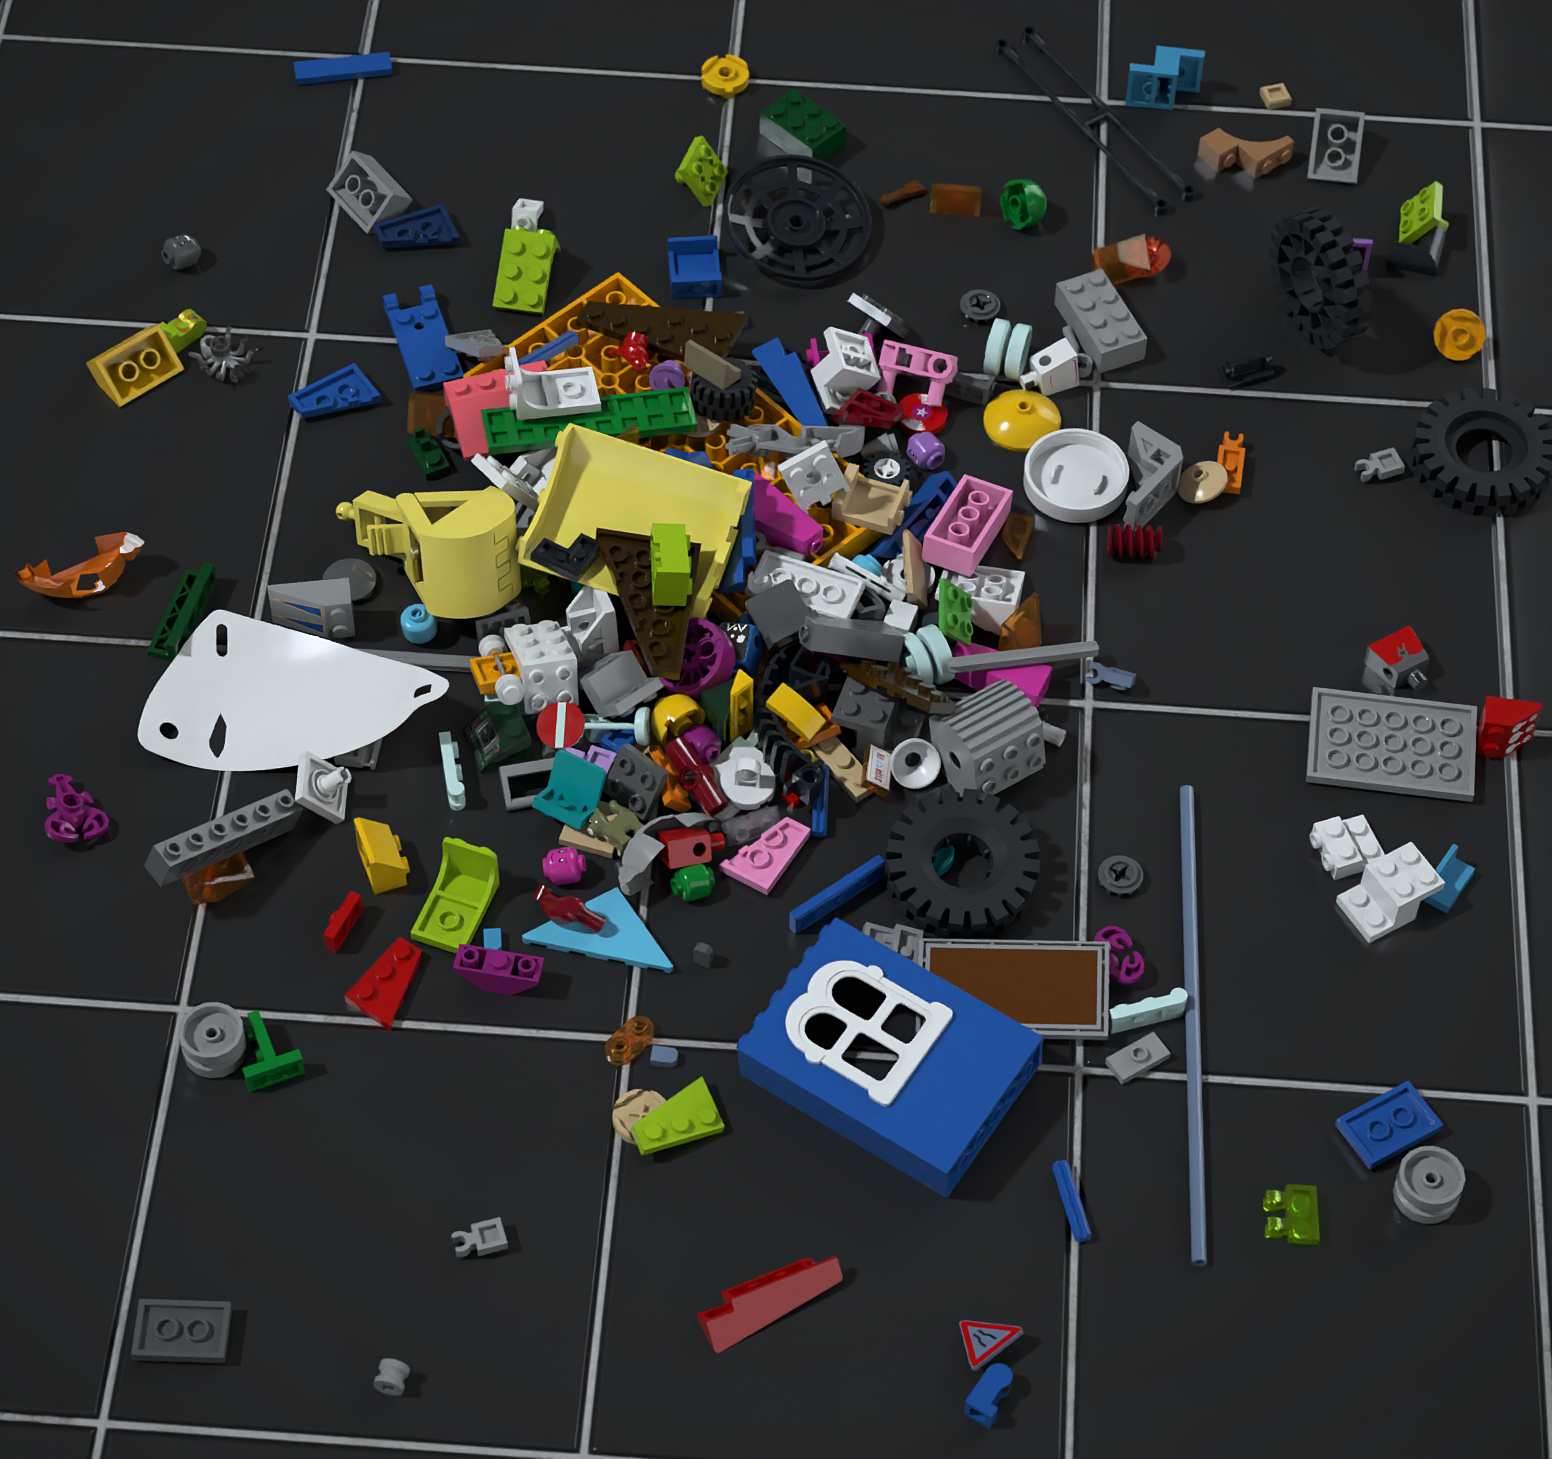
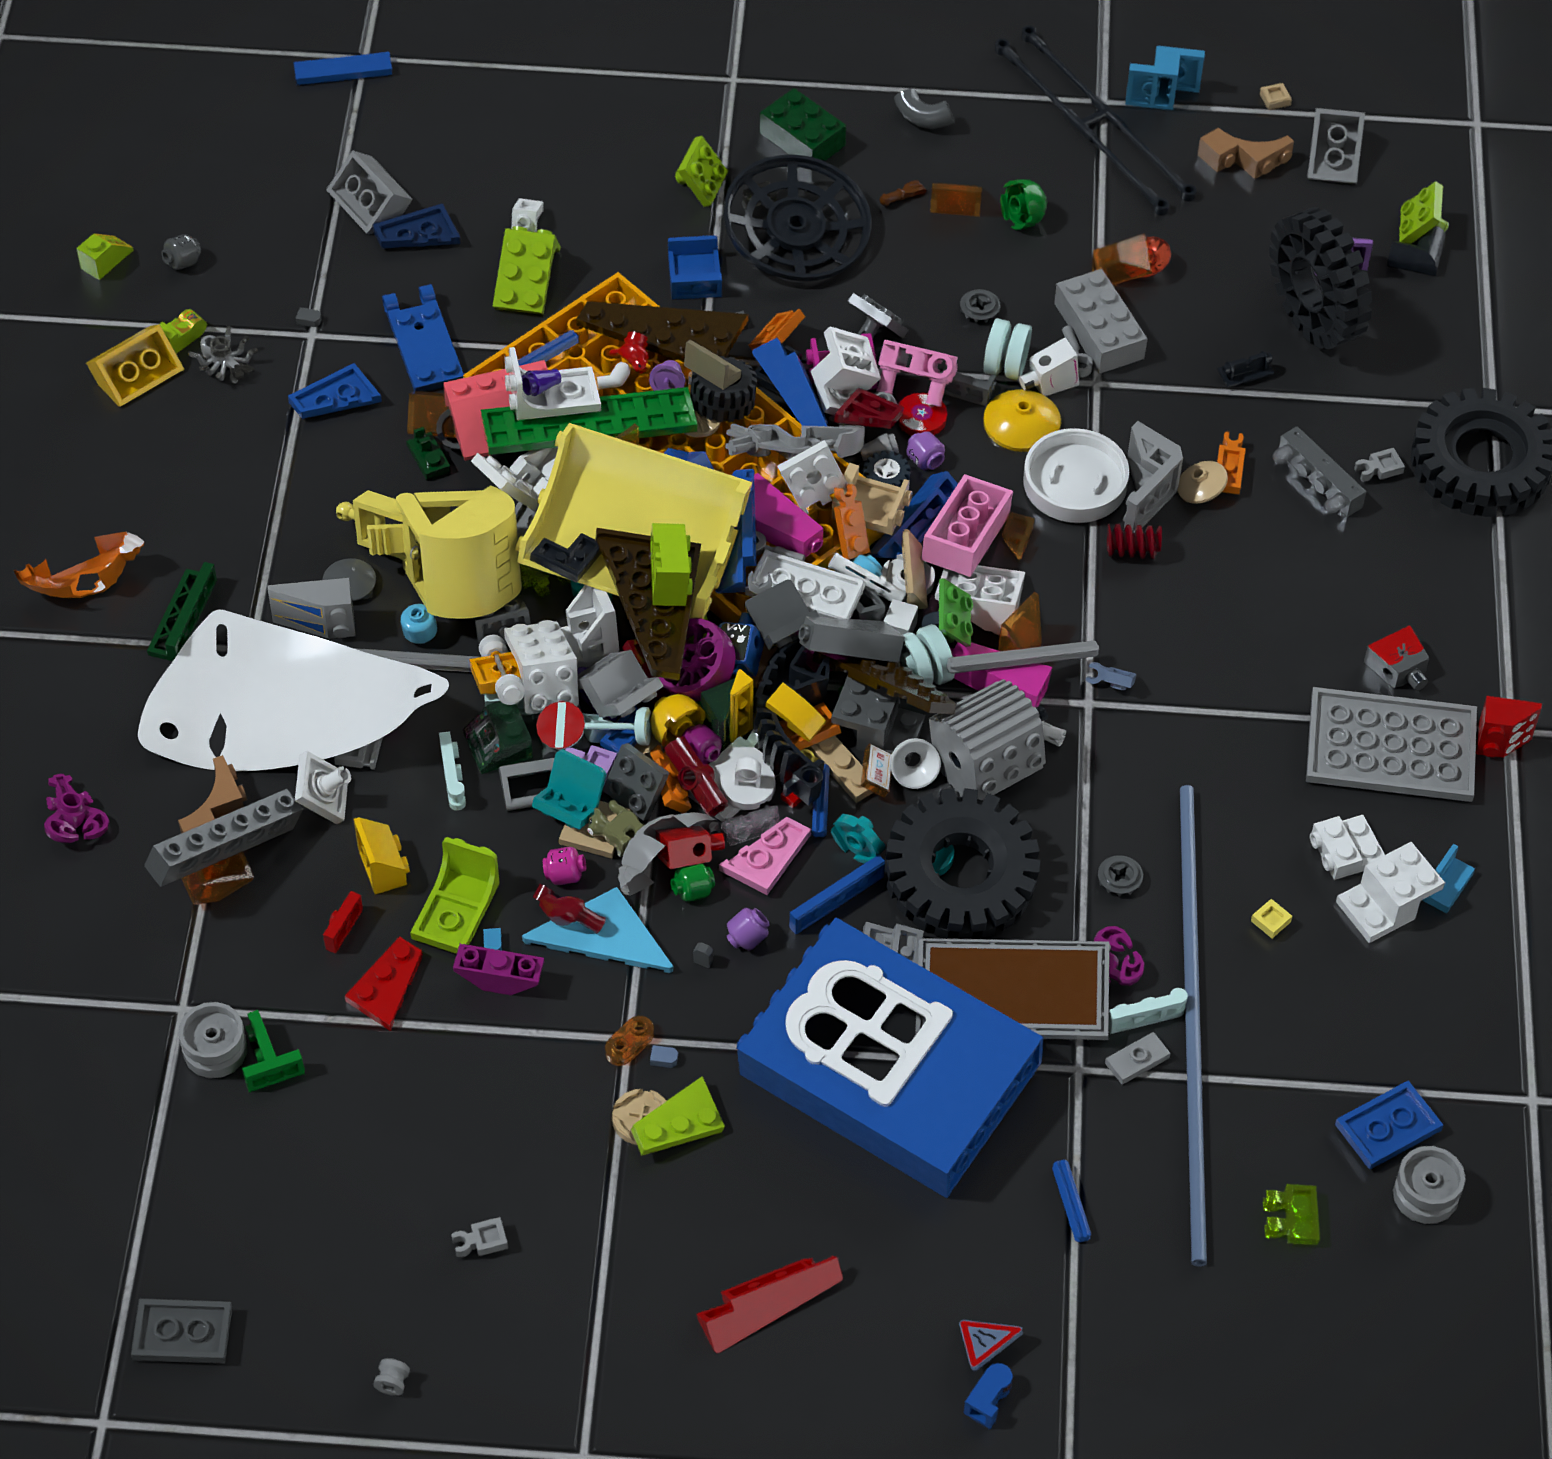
light grey wing [445,329,502,361] -> none
yellow plate [702,55,749,99] -> none
light orange tile [1433,309,1485,361] -> none
none -> lime slope [77,234,133,280]
none -> medium nougat arch [178,755,247,834]
none -> dark grey piece [296,307,322,327]
none -> dark purple cone [521,369,561,396]
none -> white arm [597,362,631,389]
none -> medium lavender head [727,908,770,950]
none -> orange plate [749,309,805,351]
none -> teal plate [831,814,886,864]
none -> orange plate [834,484,870,560]
none -> dark grey cylinder [894,89,955,129]
none -> light yellow plate [1251,899,1292,938]
none -> dark grey piece [1273,426,1367,517]

